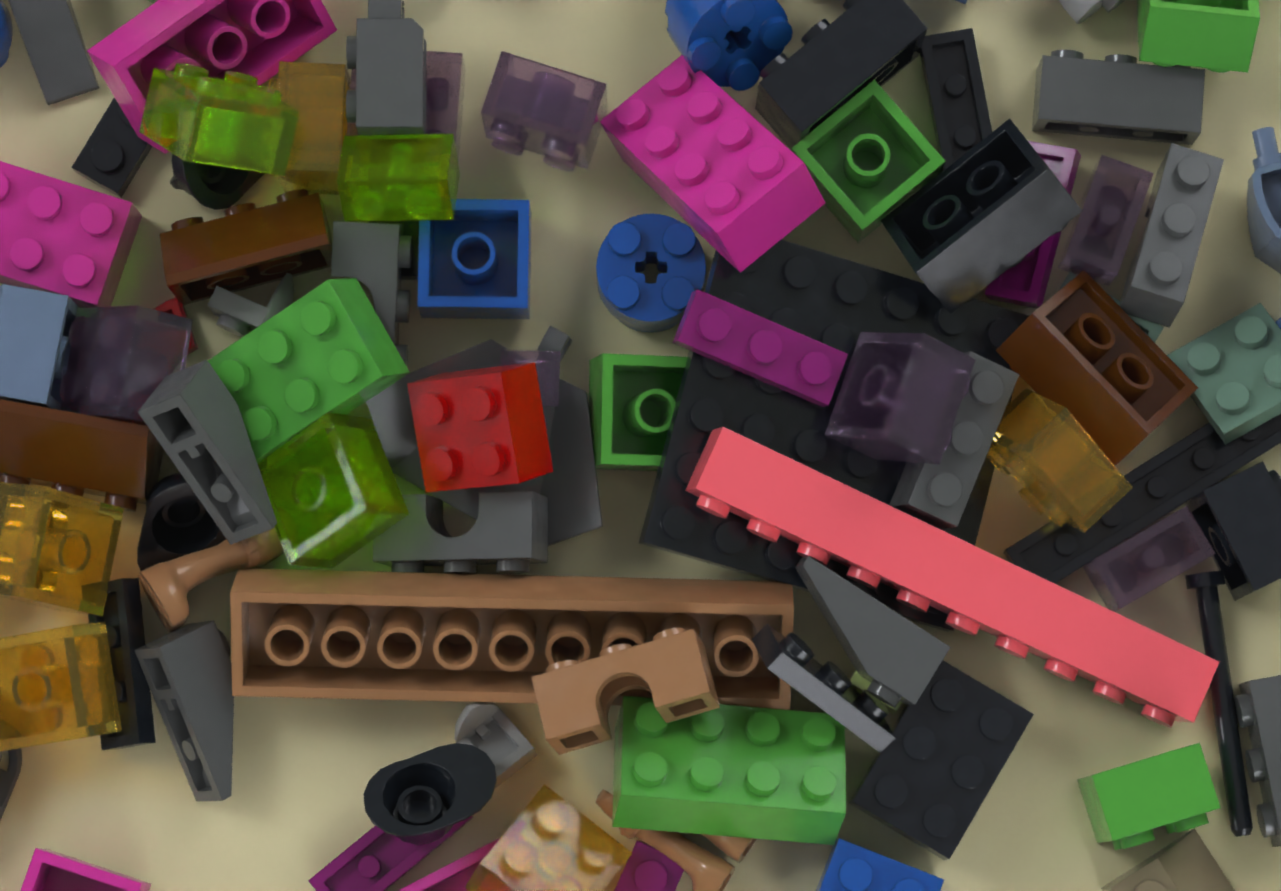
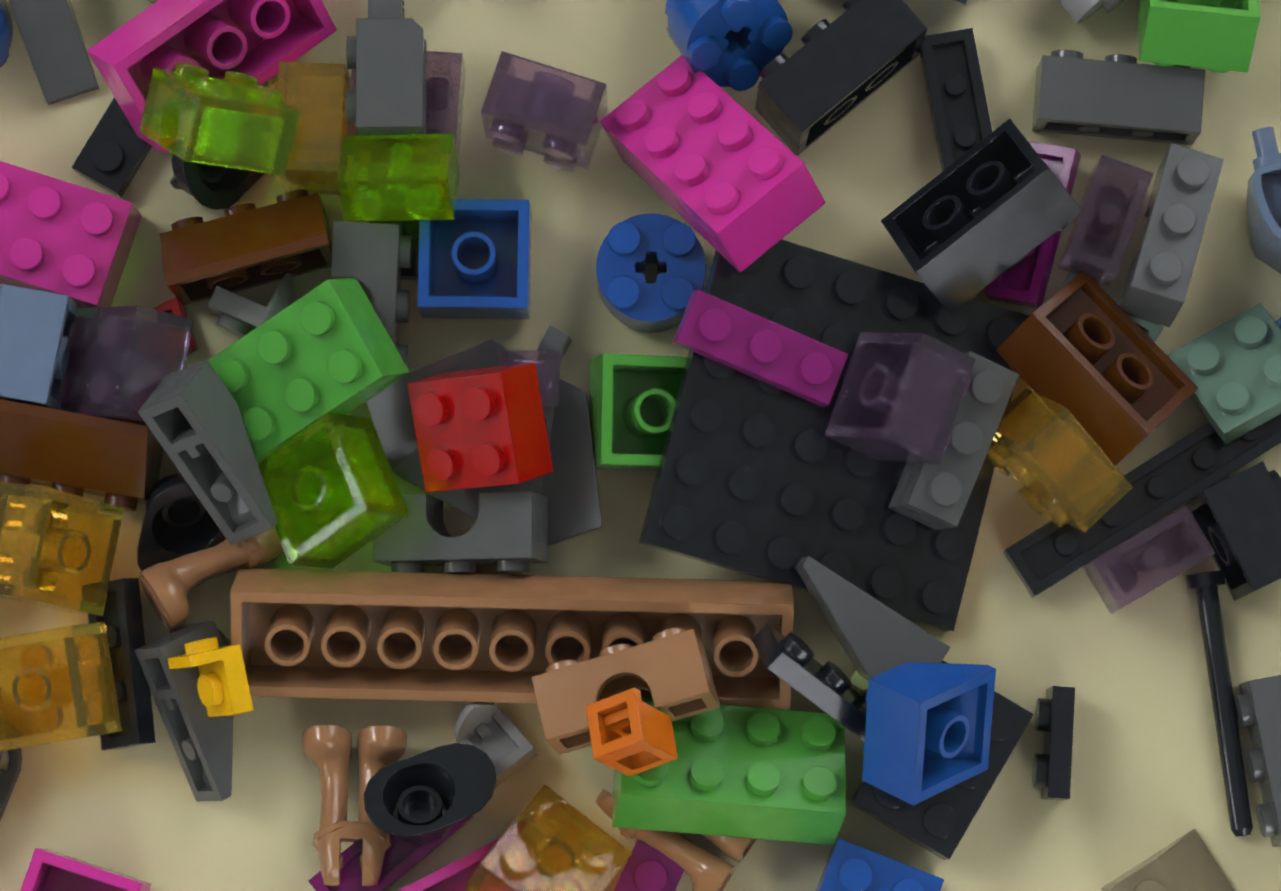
coral brick [685,427,1219,728] -> none
bright green brick [791,79,946,243] -> none
bright green brick [1077,743,1221,850] -> none
none -> yellow bracket [167,637,254,717]
none -> medium nougat piece [302,725,407,887]
none -> orange brick [586,687,678,777]
none -> blue slope [862,662,996,805]
none -> black plate [1032,686,1075,801]

